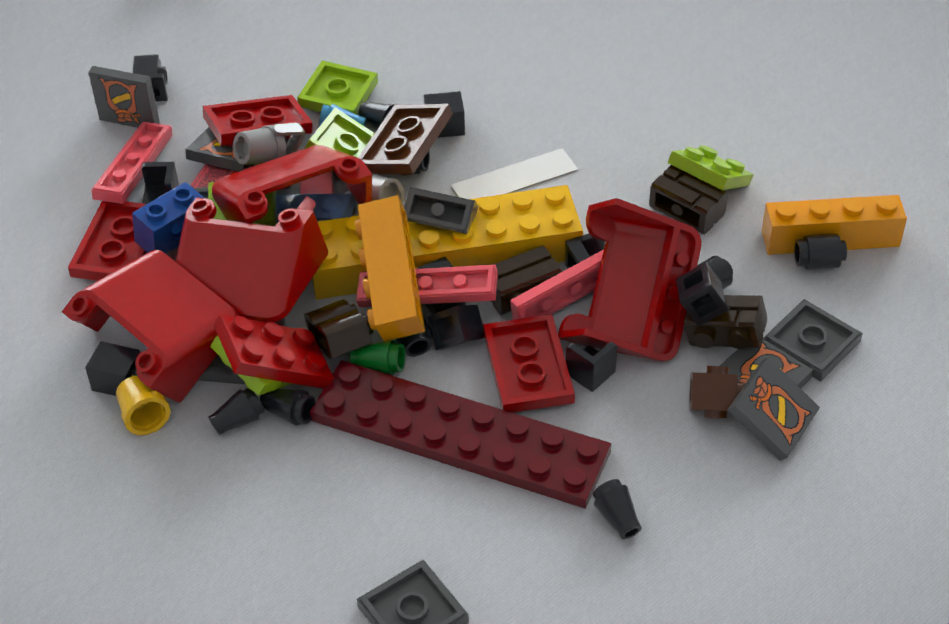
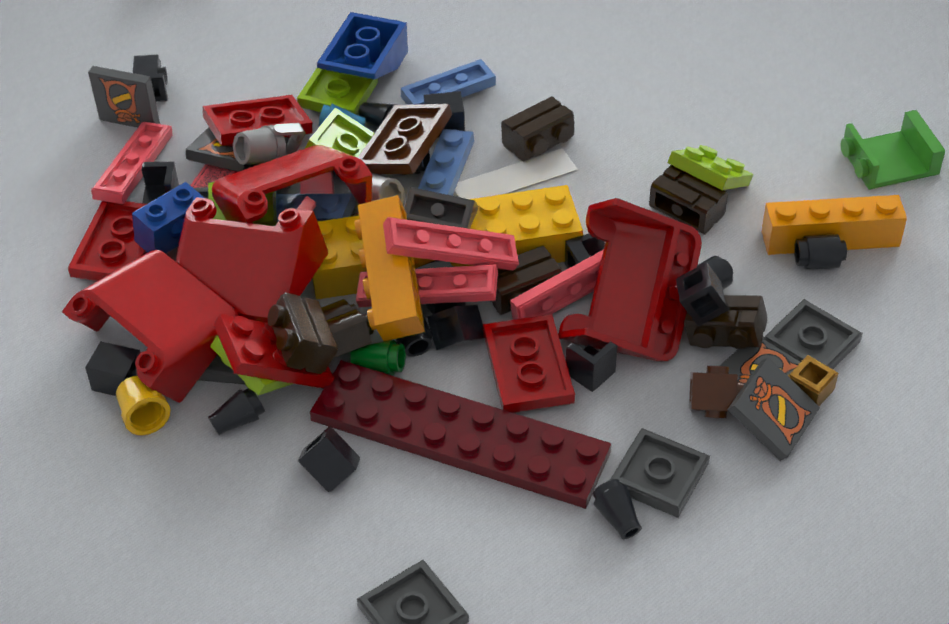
black cone [260,389,316,426] -> none
none -> dark brown brick [267,292,338,374]
none -> black panel [298,426,360,492]
none -> blue slope [317,12,408,79]
none -> coral tile [383,217,519,271]
none -> medium blue plate [400,59,496,105]
none -> medium blue plate [418,129,474,196]
none -> dark brown brick [501,96,574,162]
none -> dark grey tile [610,428,710,518]
none -> pearl gold slope [788,355,839,406]
none -> bright green panel [840,110,946,190]

